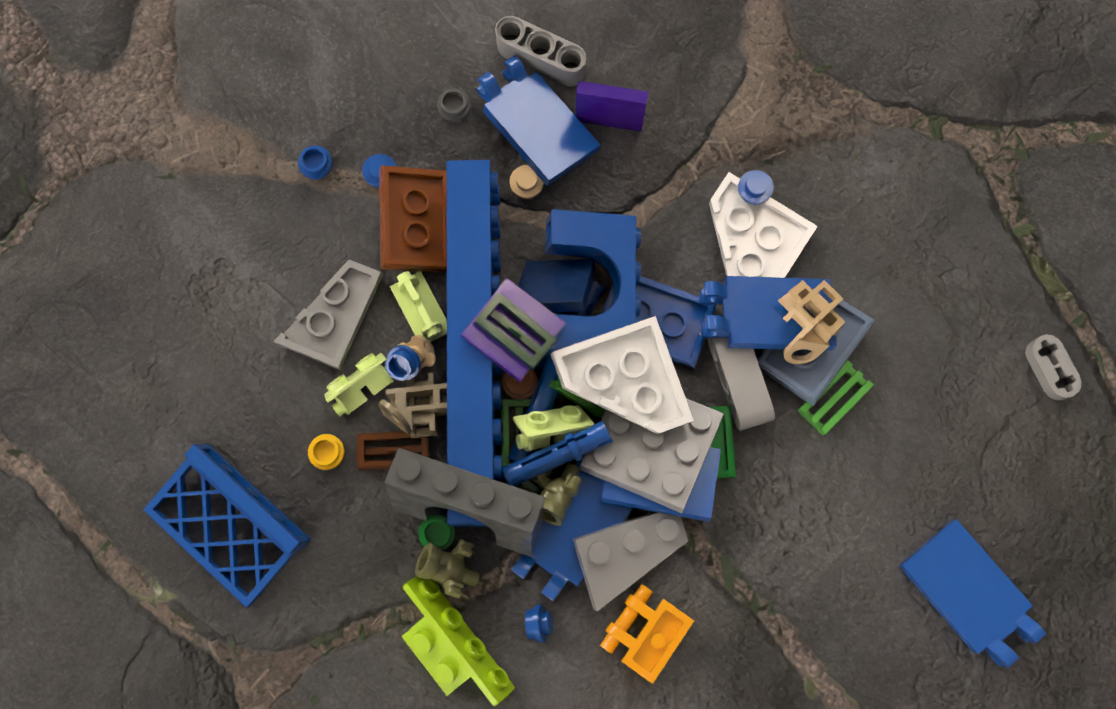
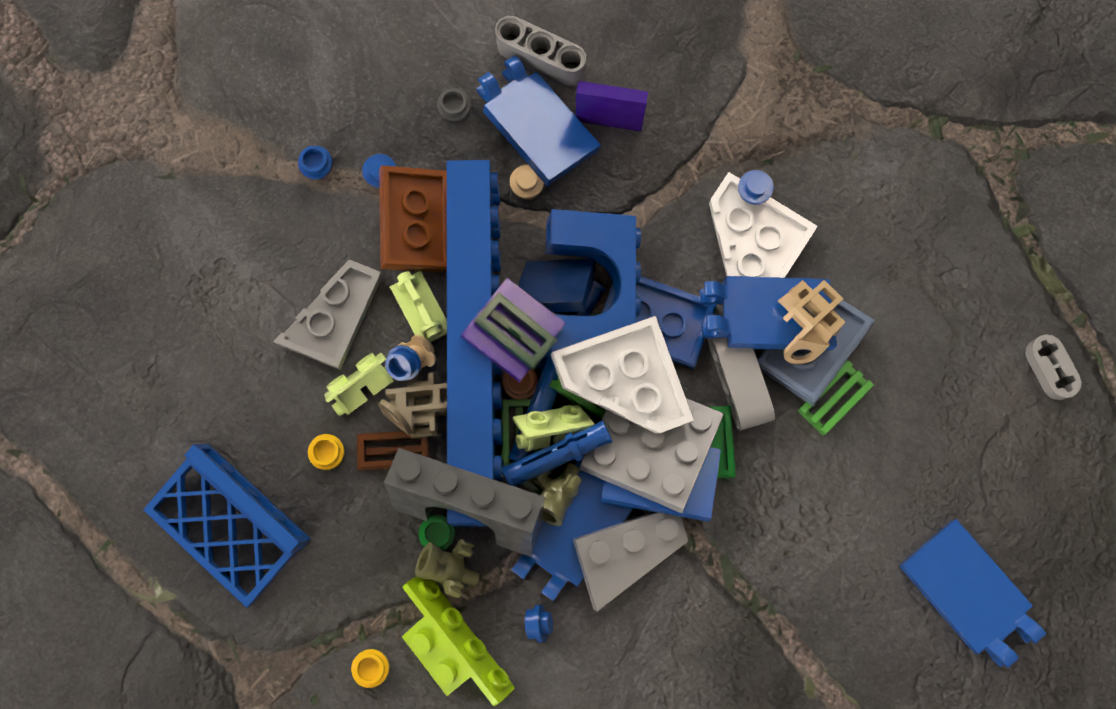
light orange plate [600,584,694,684] -> none
none -> yellow plate [351,649,389,688]

